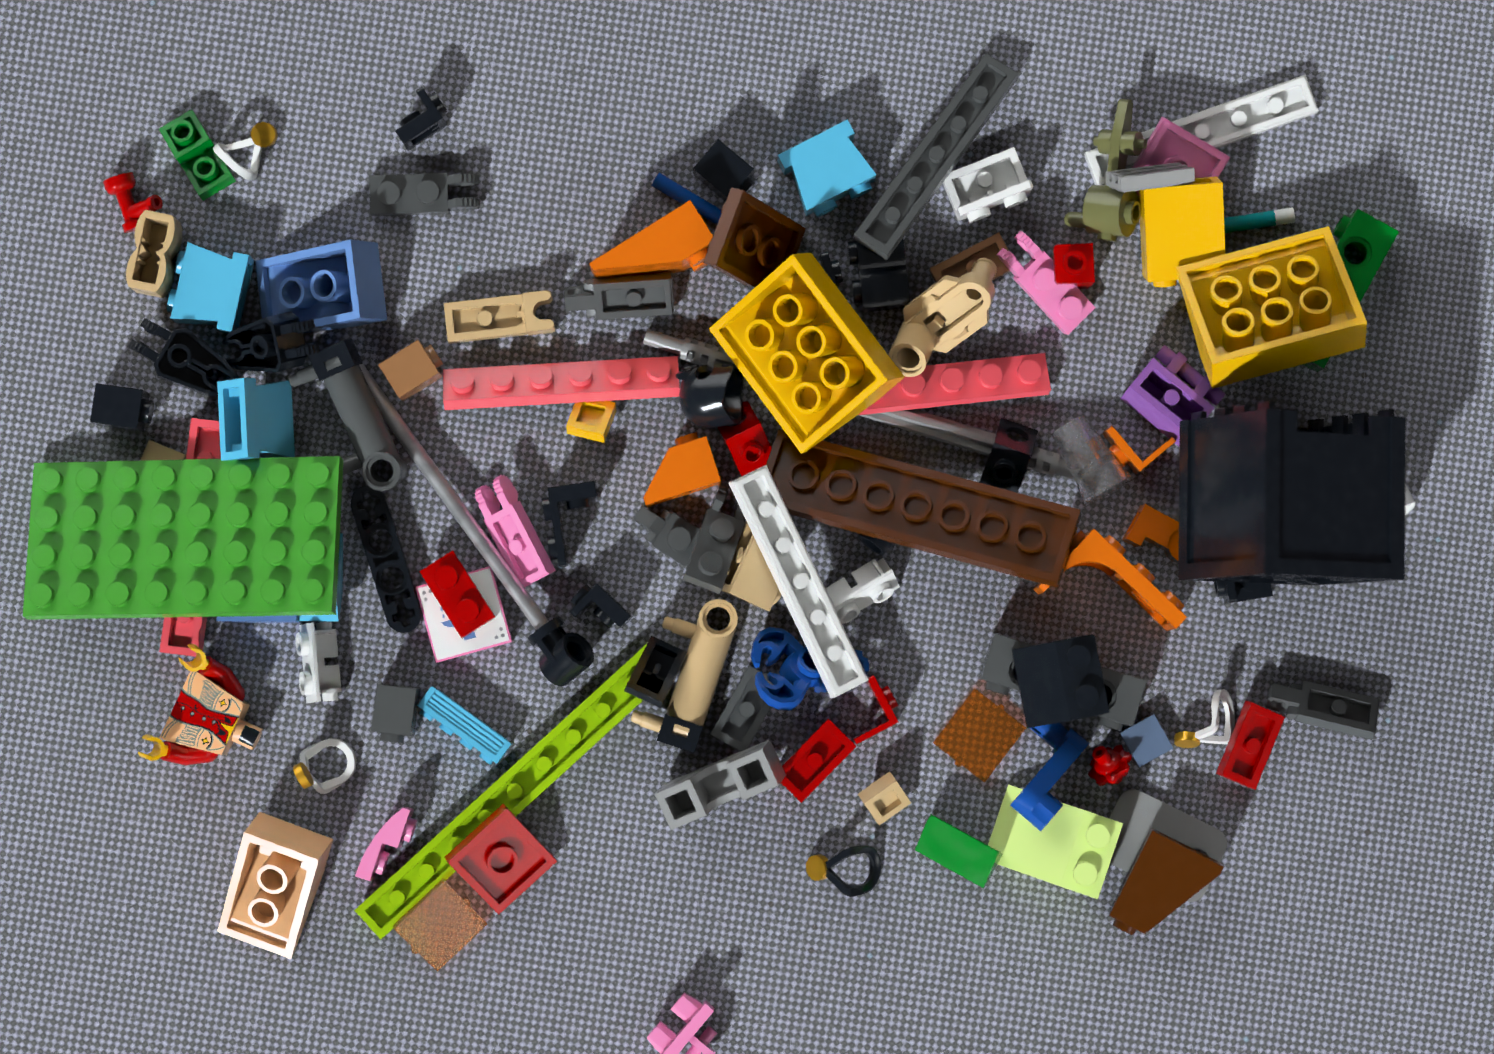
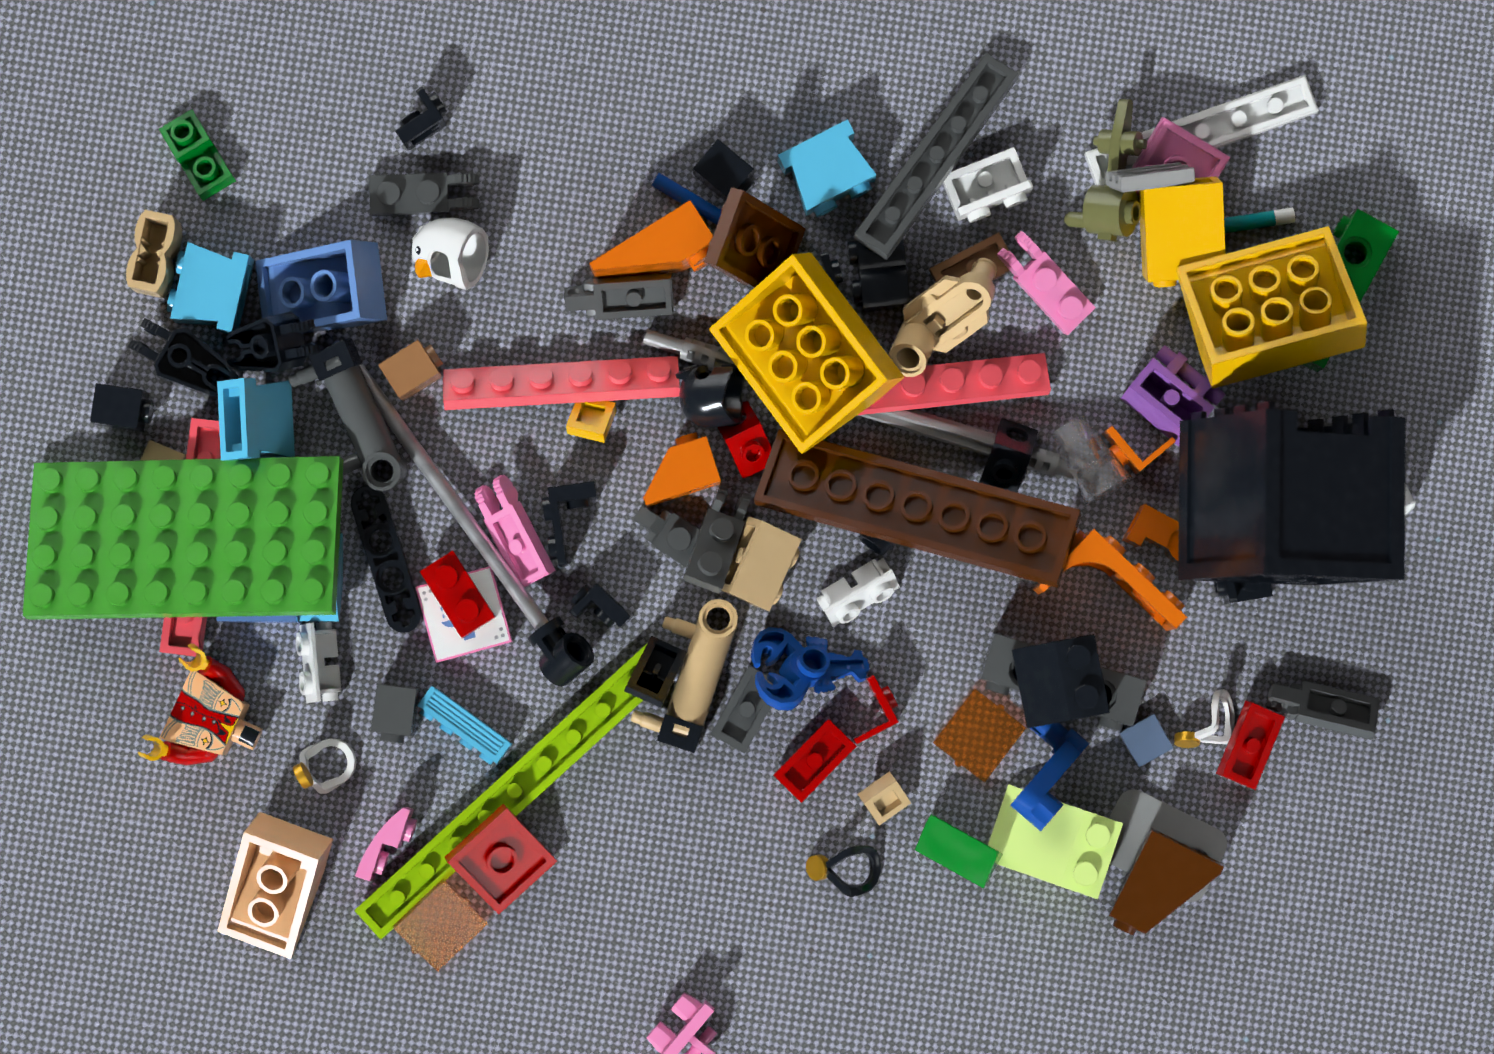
red piece [103,172,163,233] -> none
white piece [212,122,277,181] -> none
tan plate [443,290,556,344] -> none
light grey arch [655,739,786,830] -> none
white tile [729,465,868,698] -> none
red bracket [1053,243,1095,289] -> none
red plant [1088,745,1132,786] -> none
none -> white piece [412,218,489,290]

